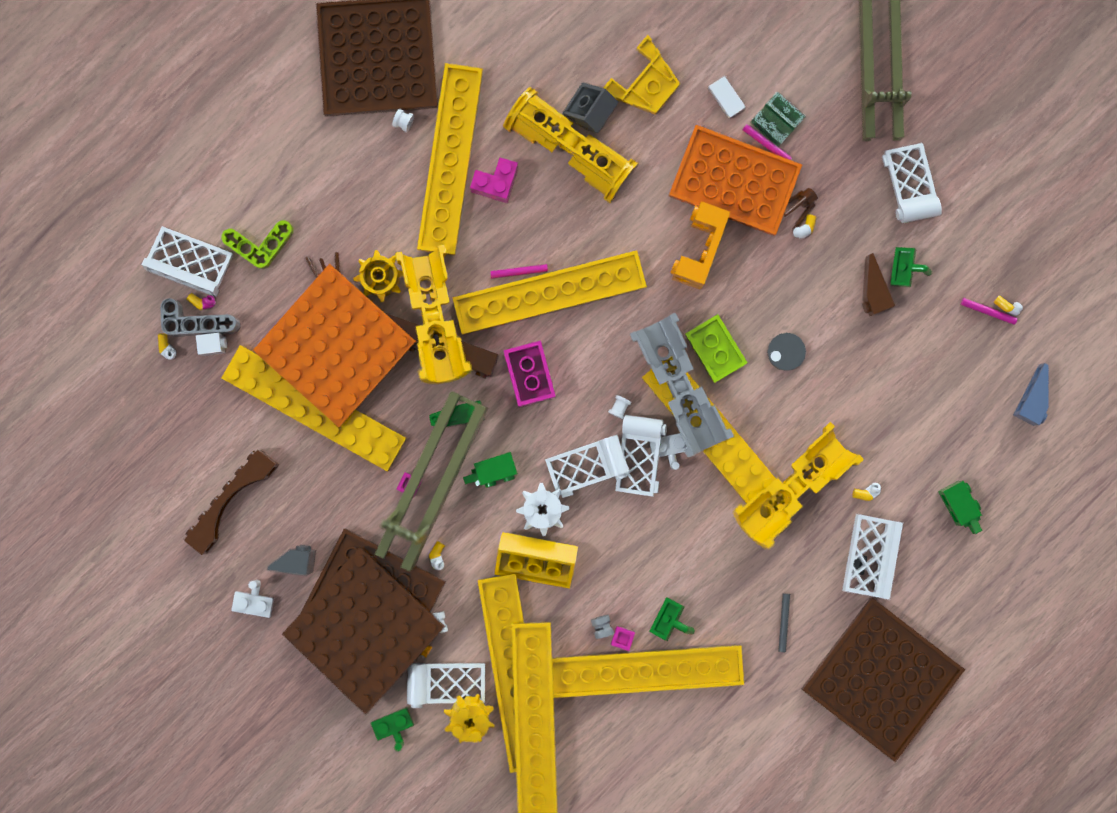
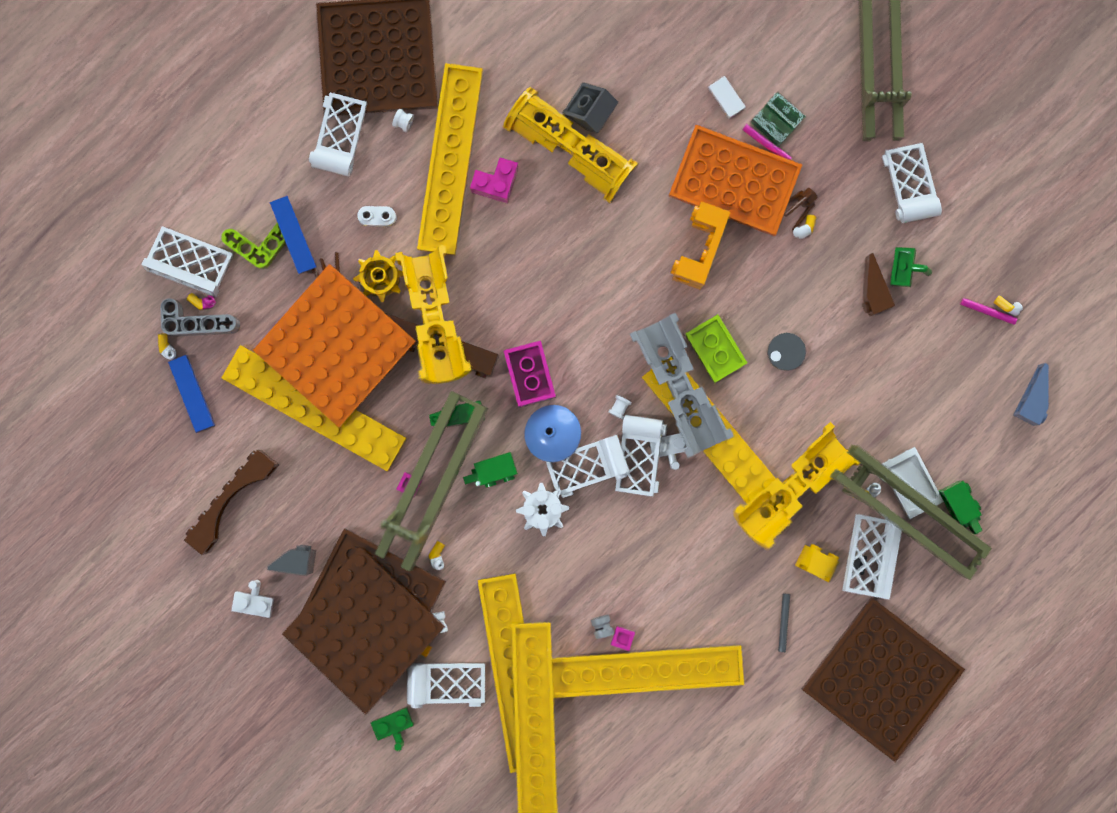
white brick [196,333,227,356] -> none
yellow brick [444,694,495,743] -> none
yellow plate [452,250,647,335] -> none
dark pink bar [490,264,548,279] -> none
yellow slope [494,532,578,589] -> none
yellow wing [603,35,680,115] -> none
green plate [649,597,695,641] -> none
none -> blue tile [168,355,215,433]
none -> blue tile [269,196,317,274]
none -> white piece [309,93,367,177]
none -> white plate [358,206,396,227]
none -> medium blue dish [525,405,581,462]
none -> yellow cylinder [795,544,839,582]
none -> olive piece [830,445,992,580]
none -> white piece [882,447,944,519]

